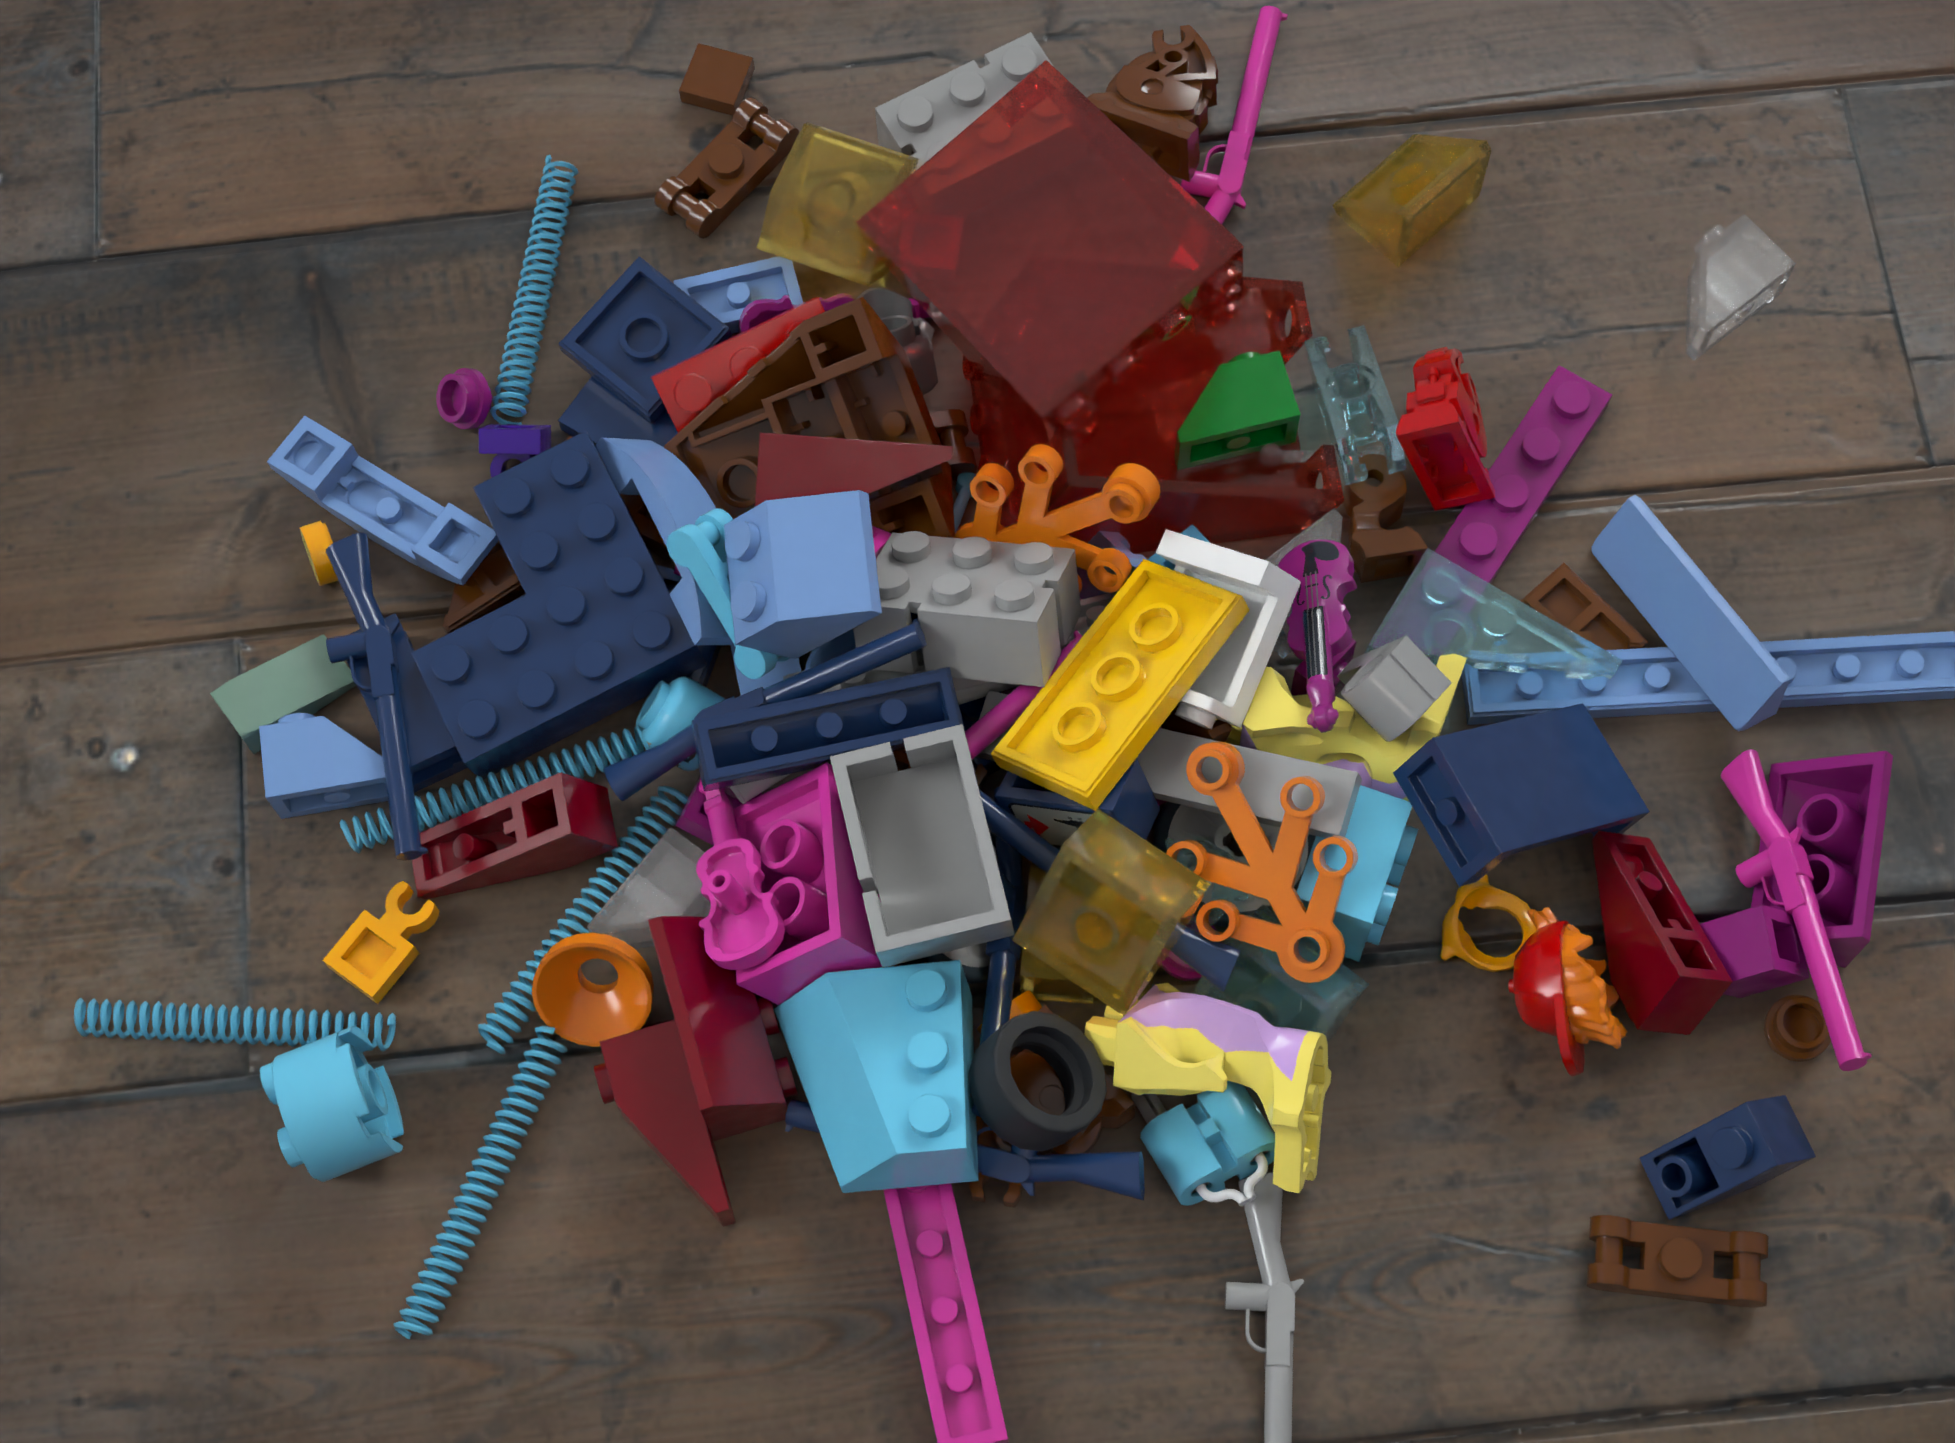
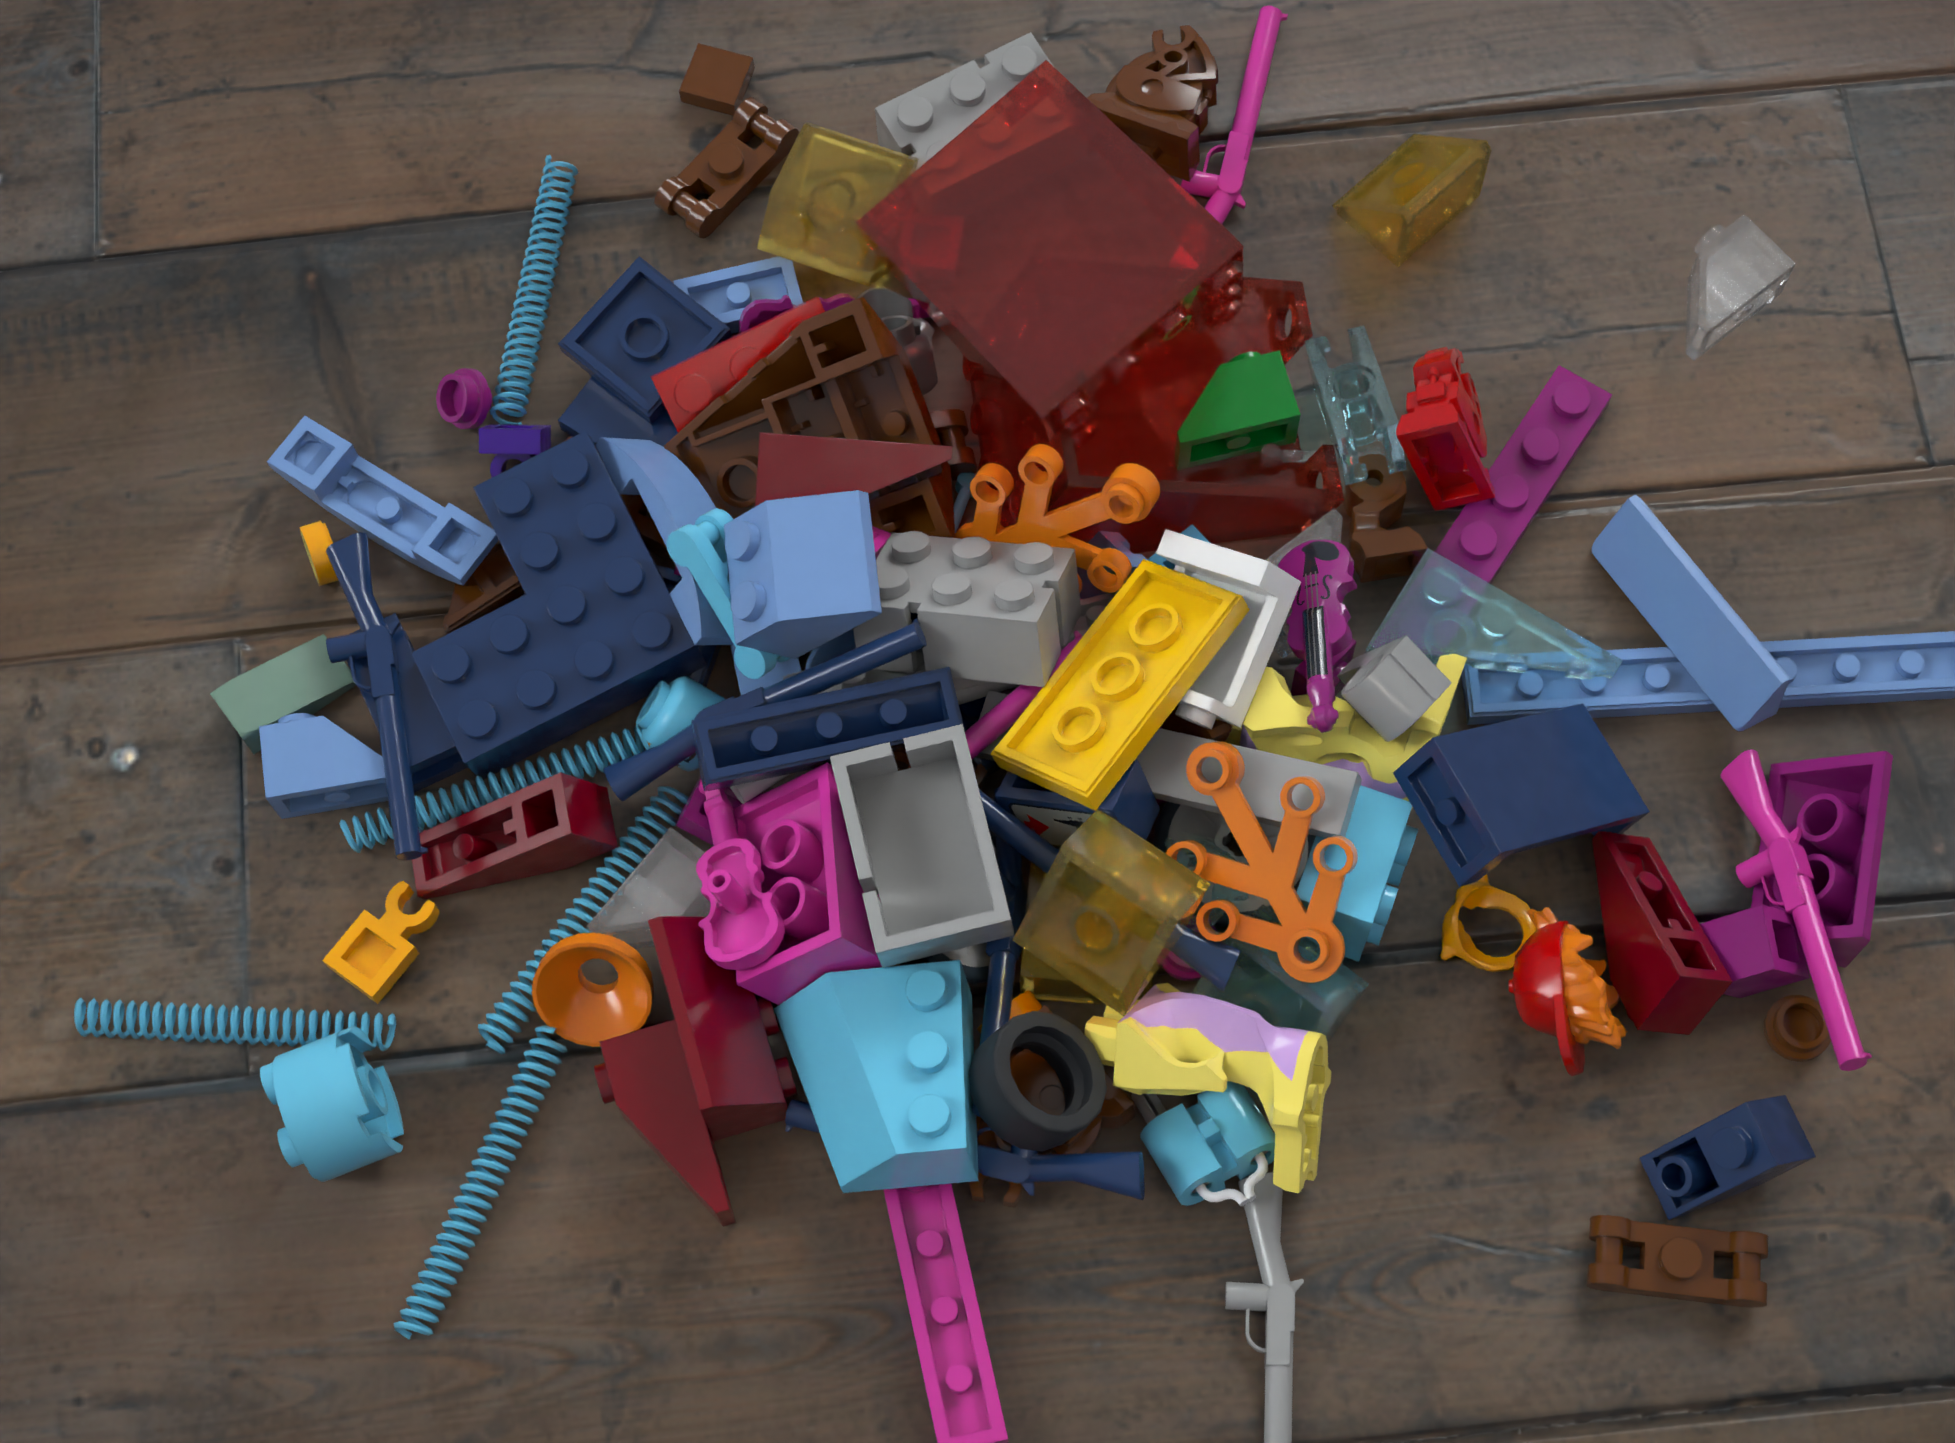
reddish brown tile [1517,563,1648,653] -> none

